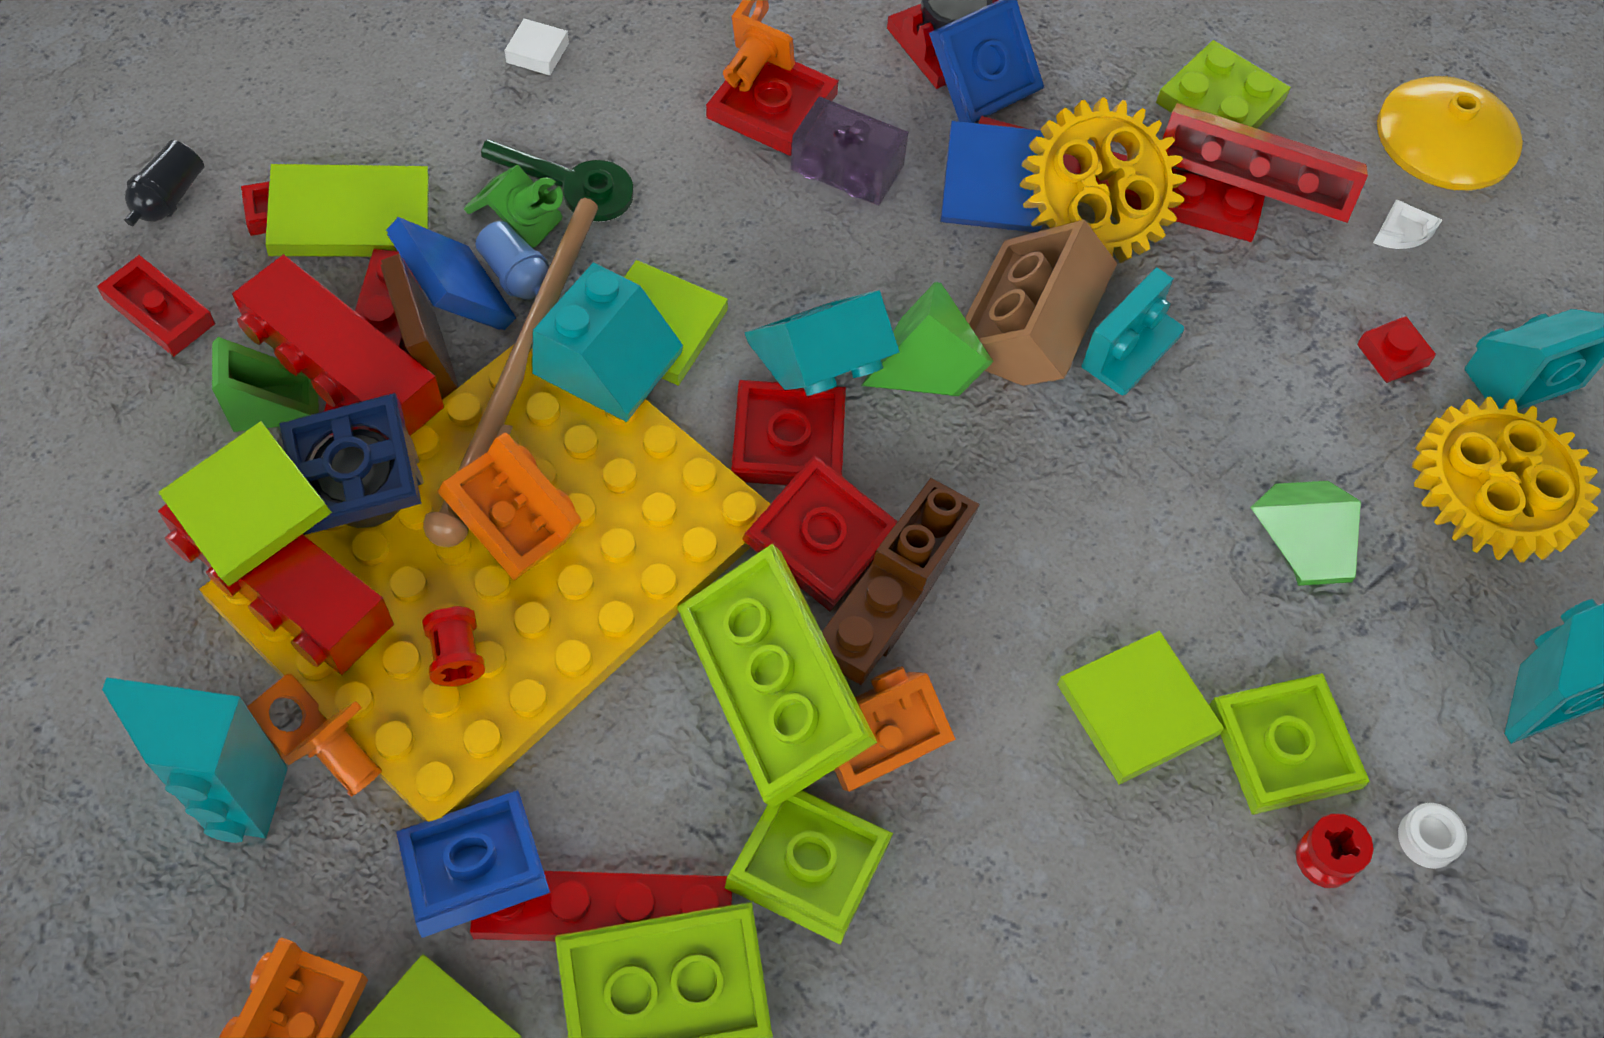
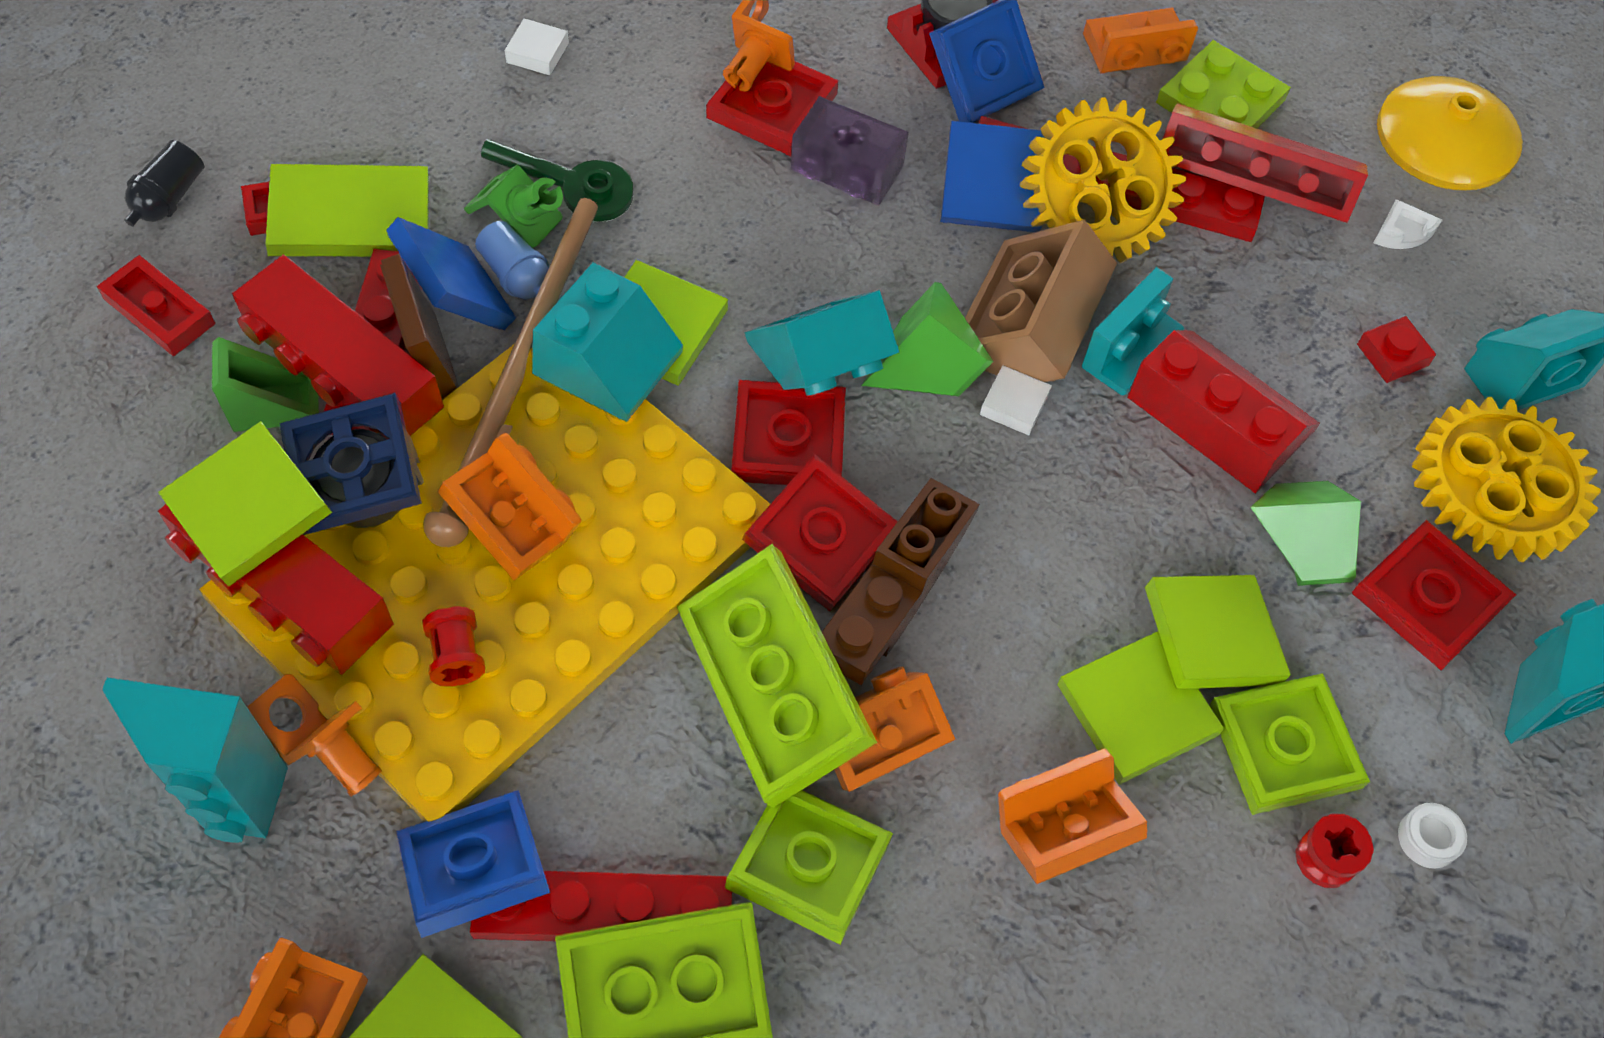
none -> white tile [980,365,1052,435]
none -> orange bracket [998,749,1147,884]
none -> orange bracket [1083,7,1198,74]
none -> red slope [1127,330,1320,494]
none -> lime tile [1145,575,1291,689]
none -> red tile [1352,520,1517,671]

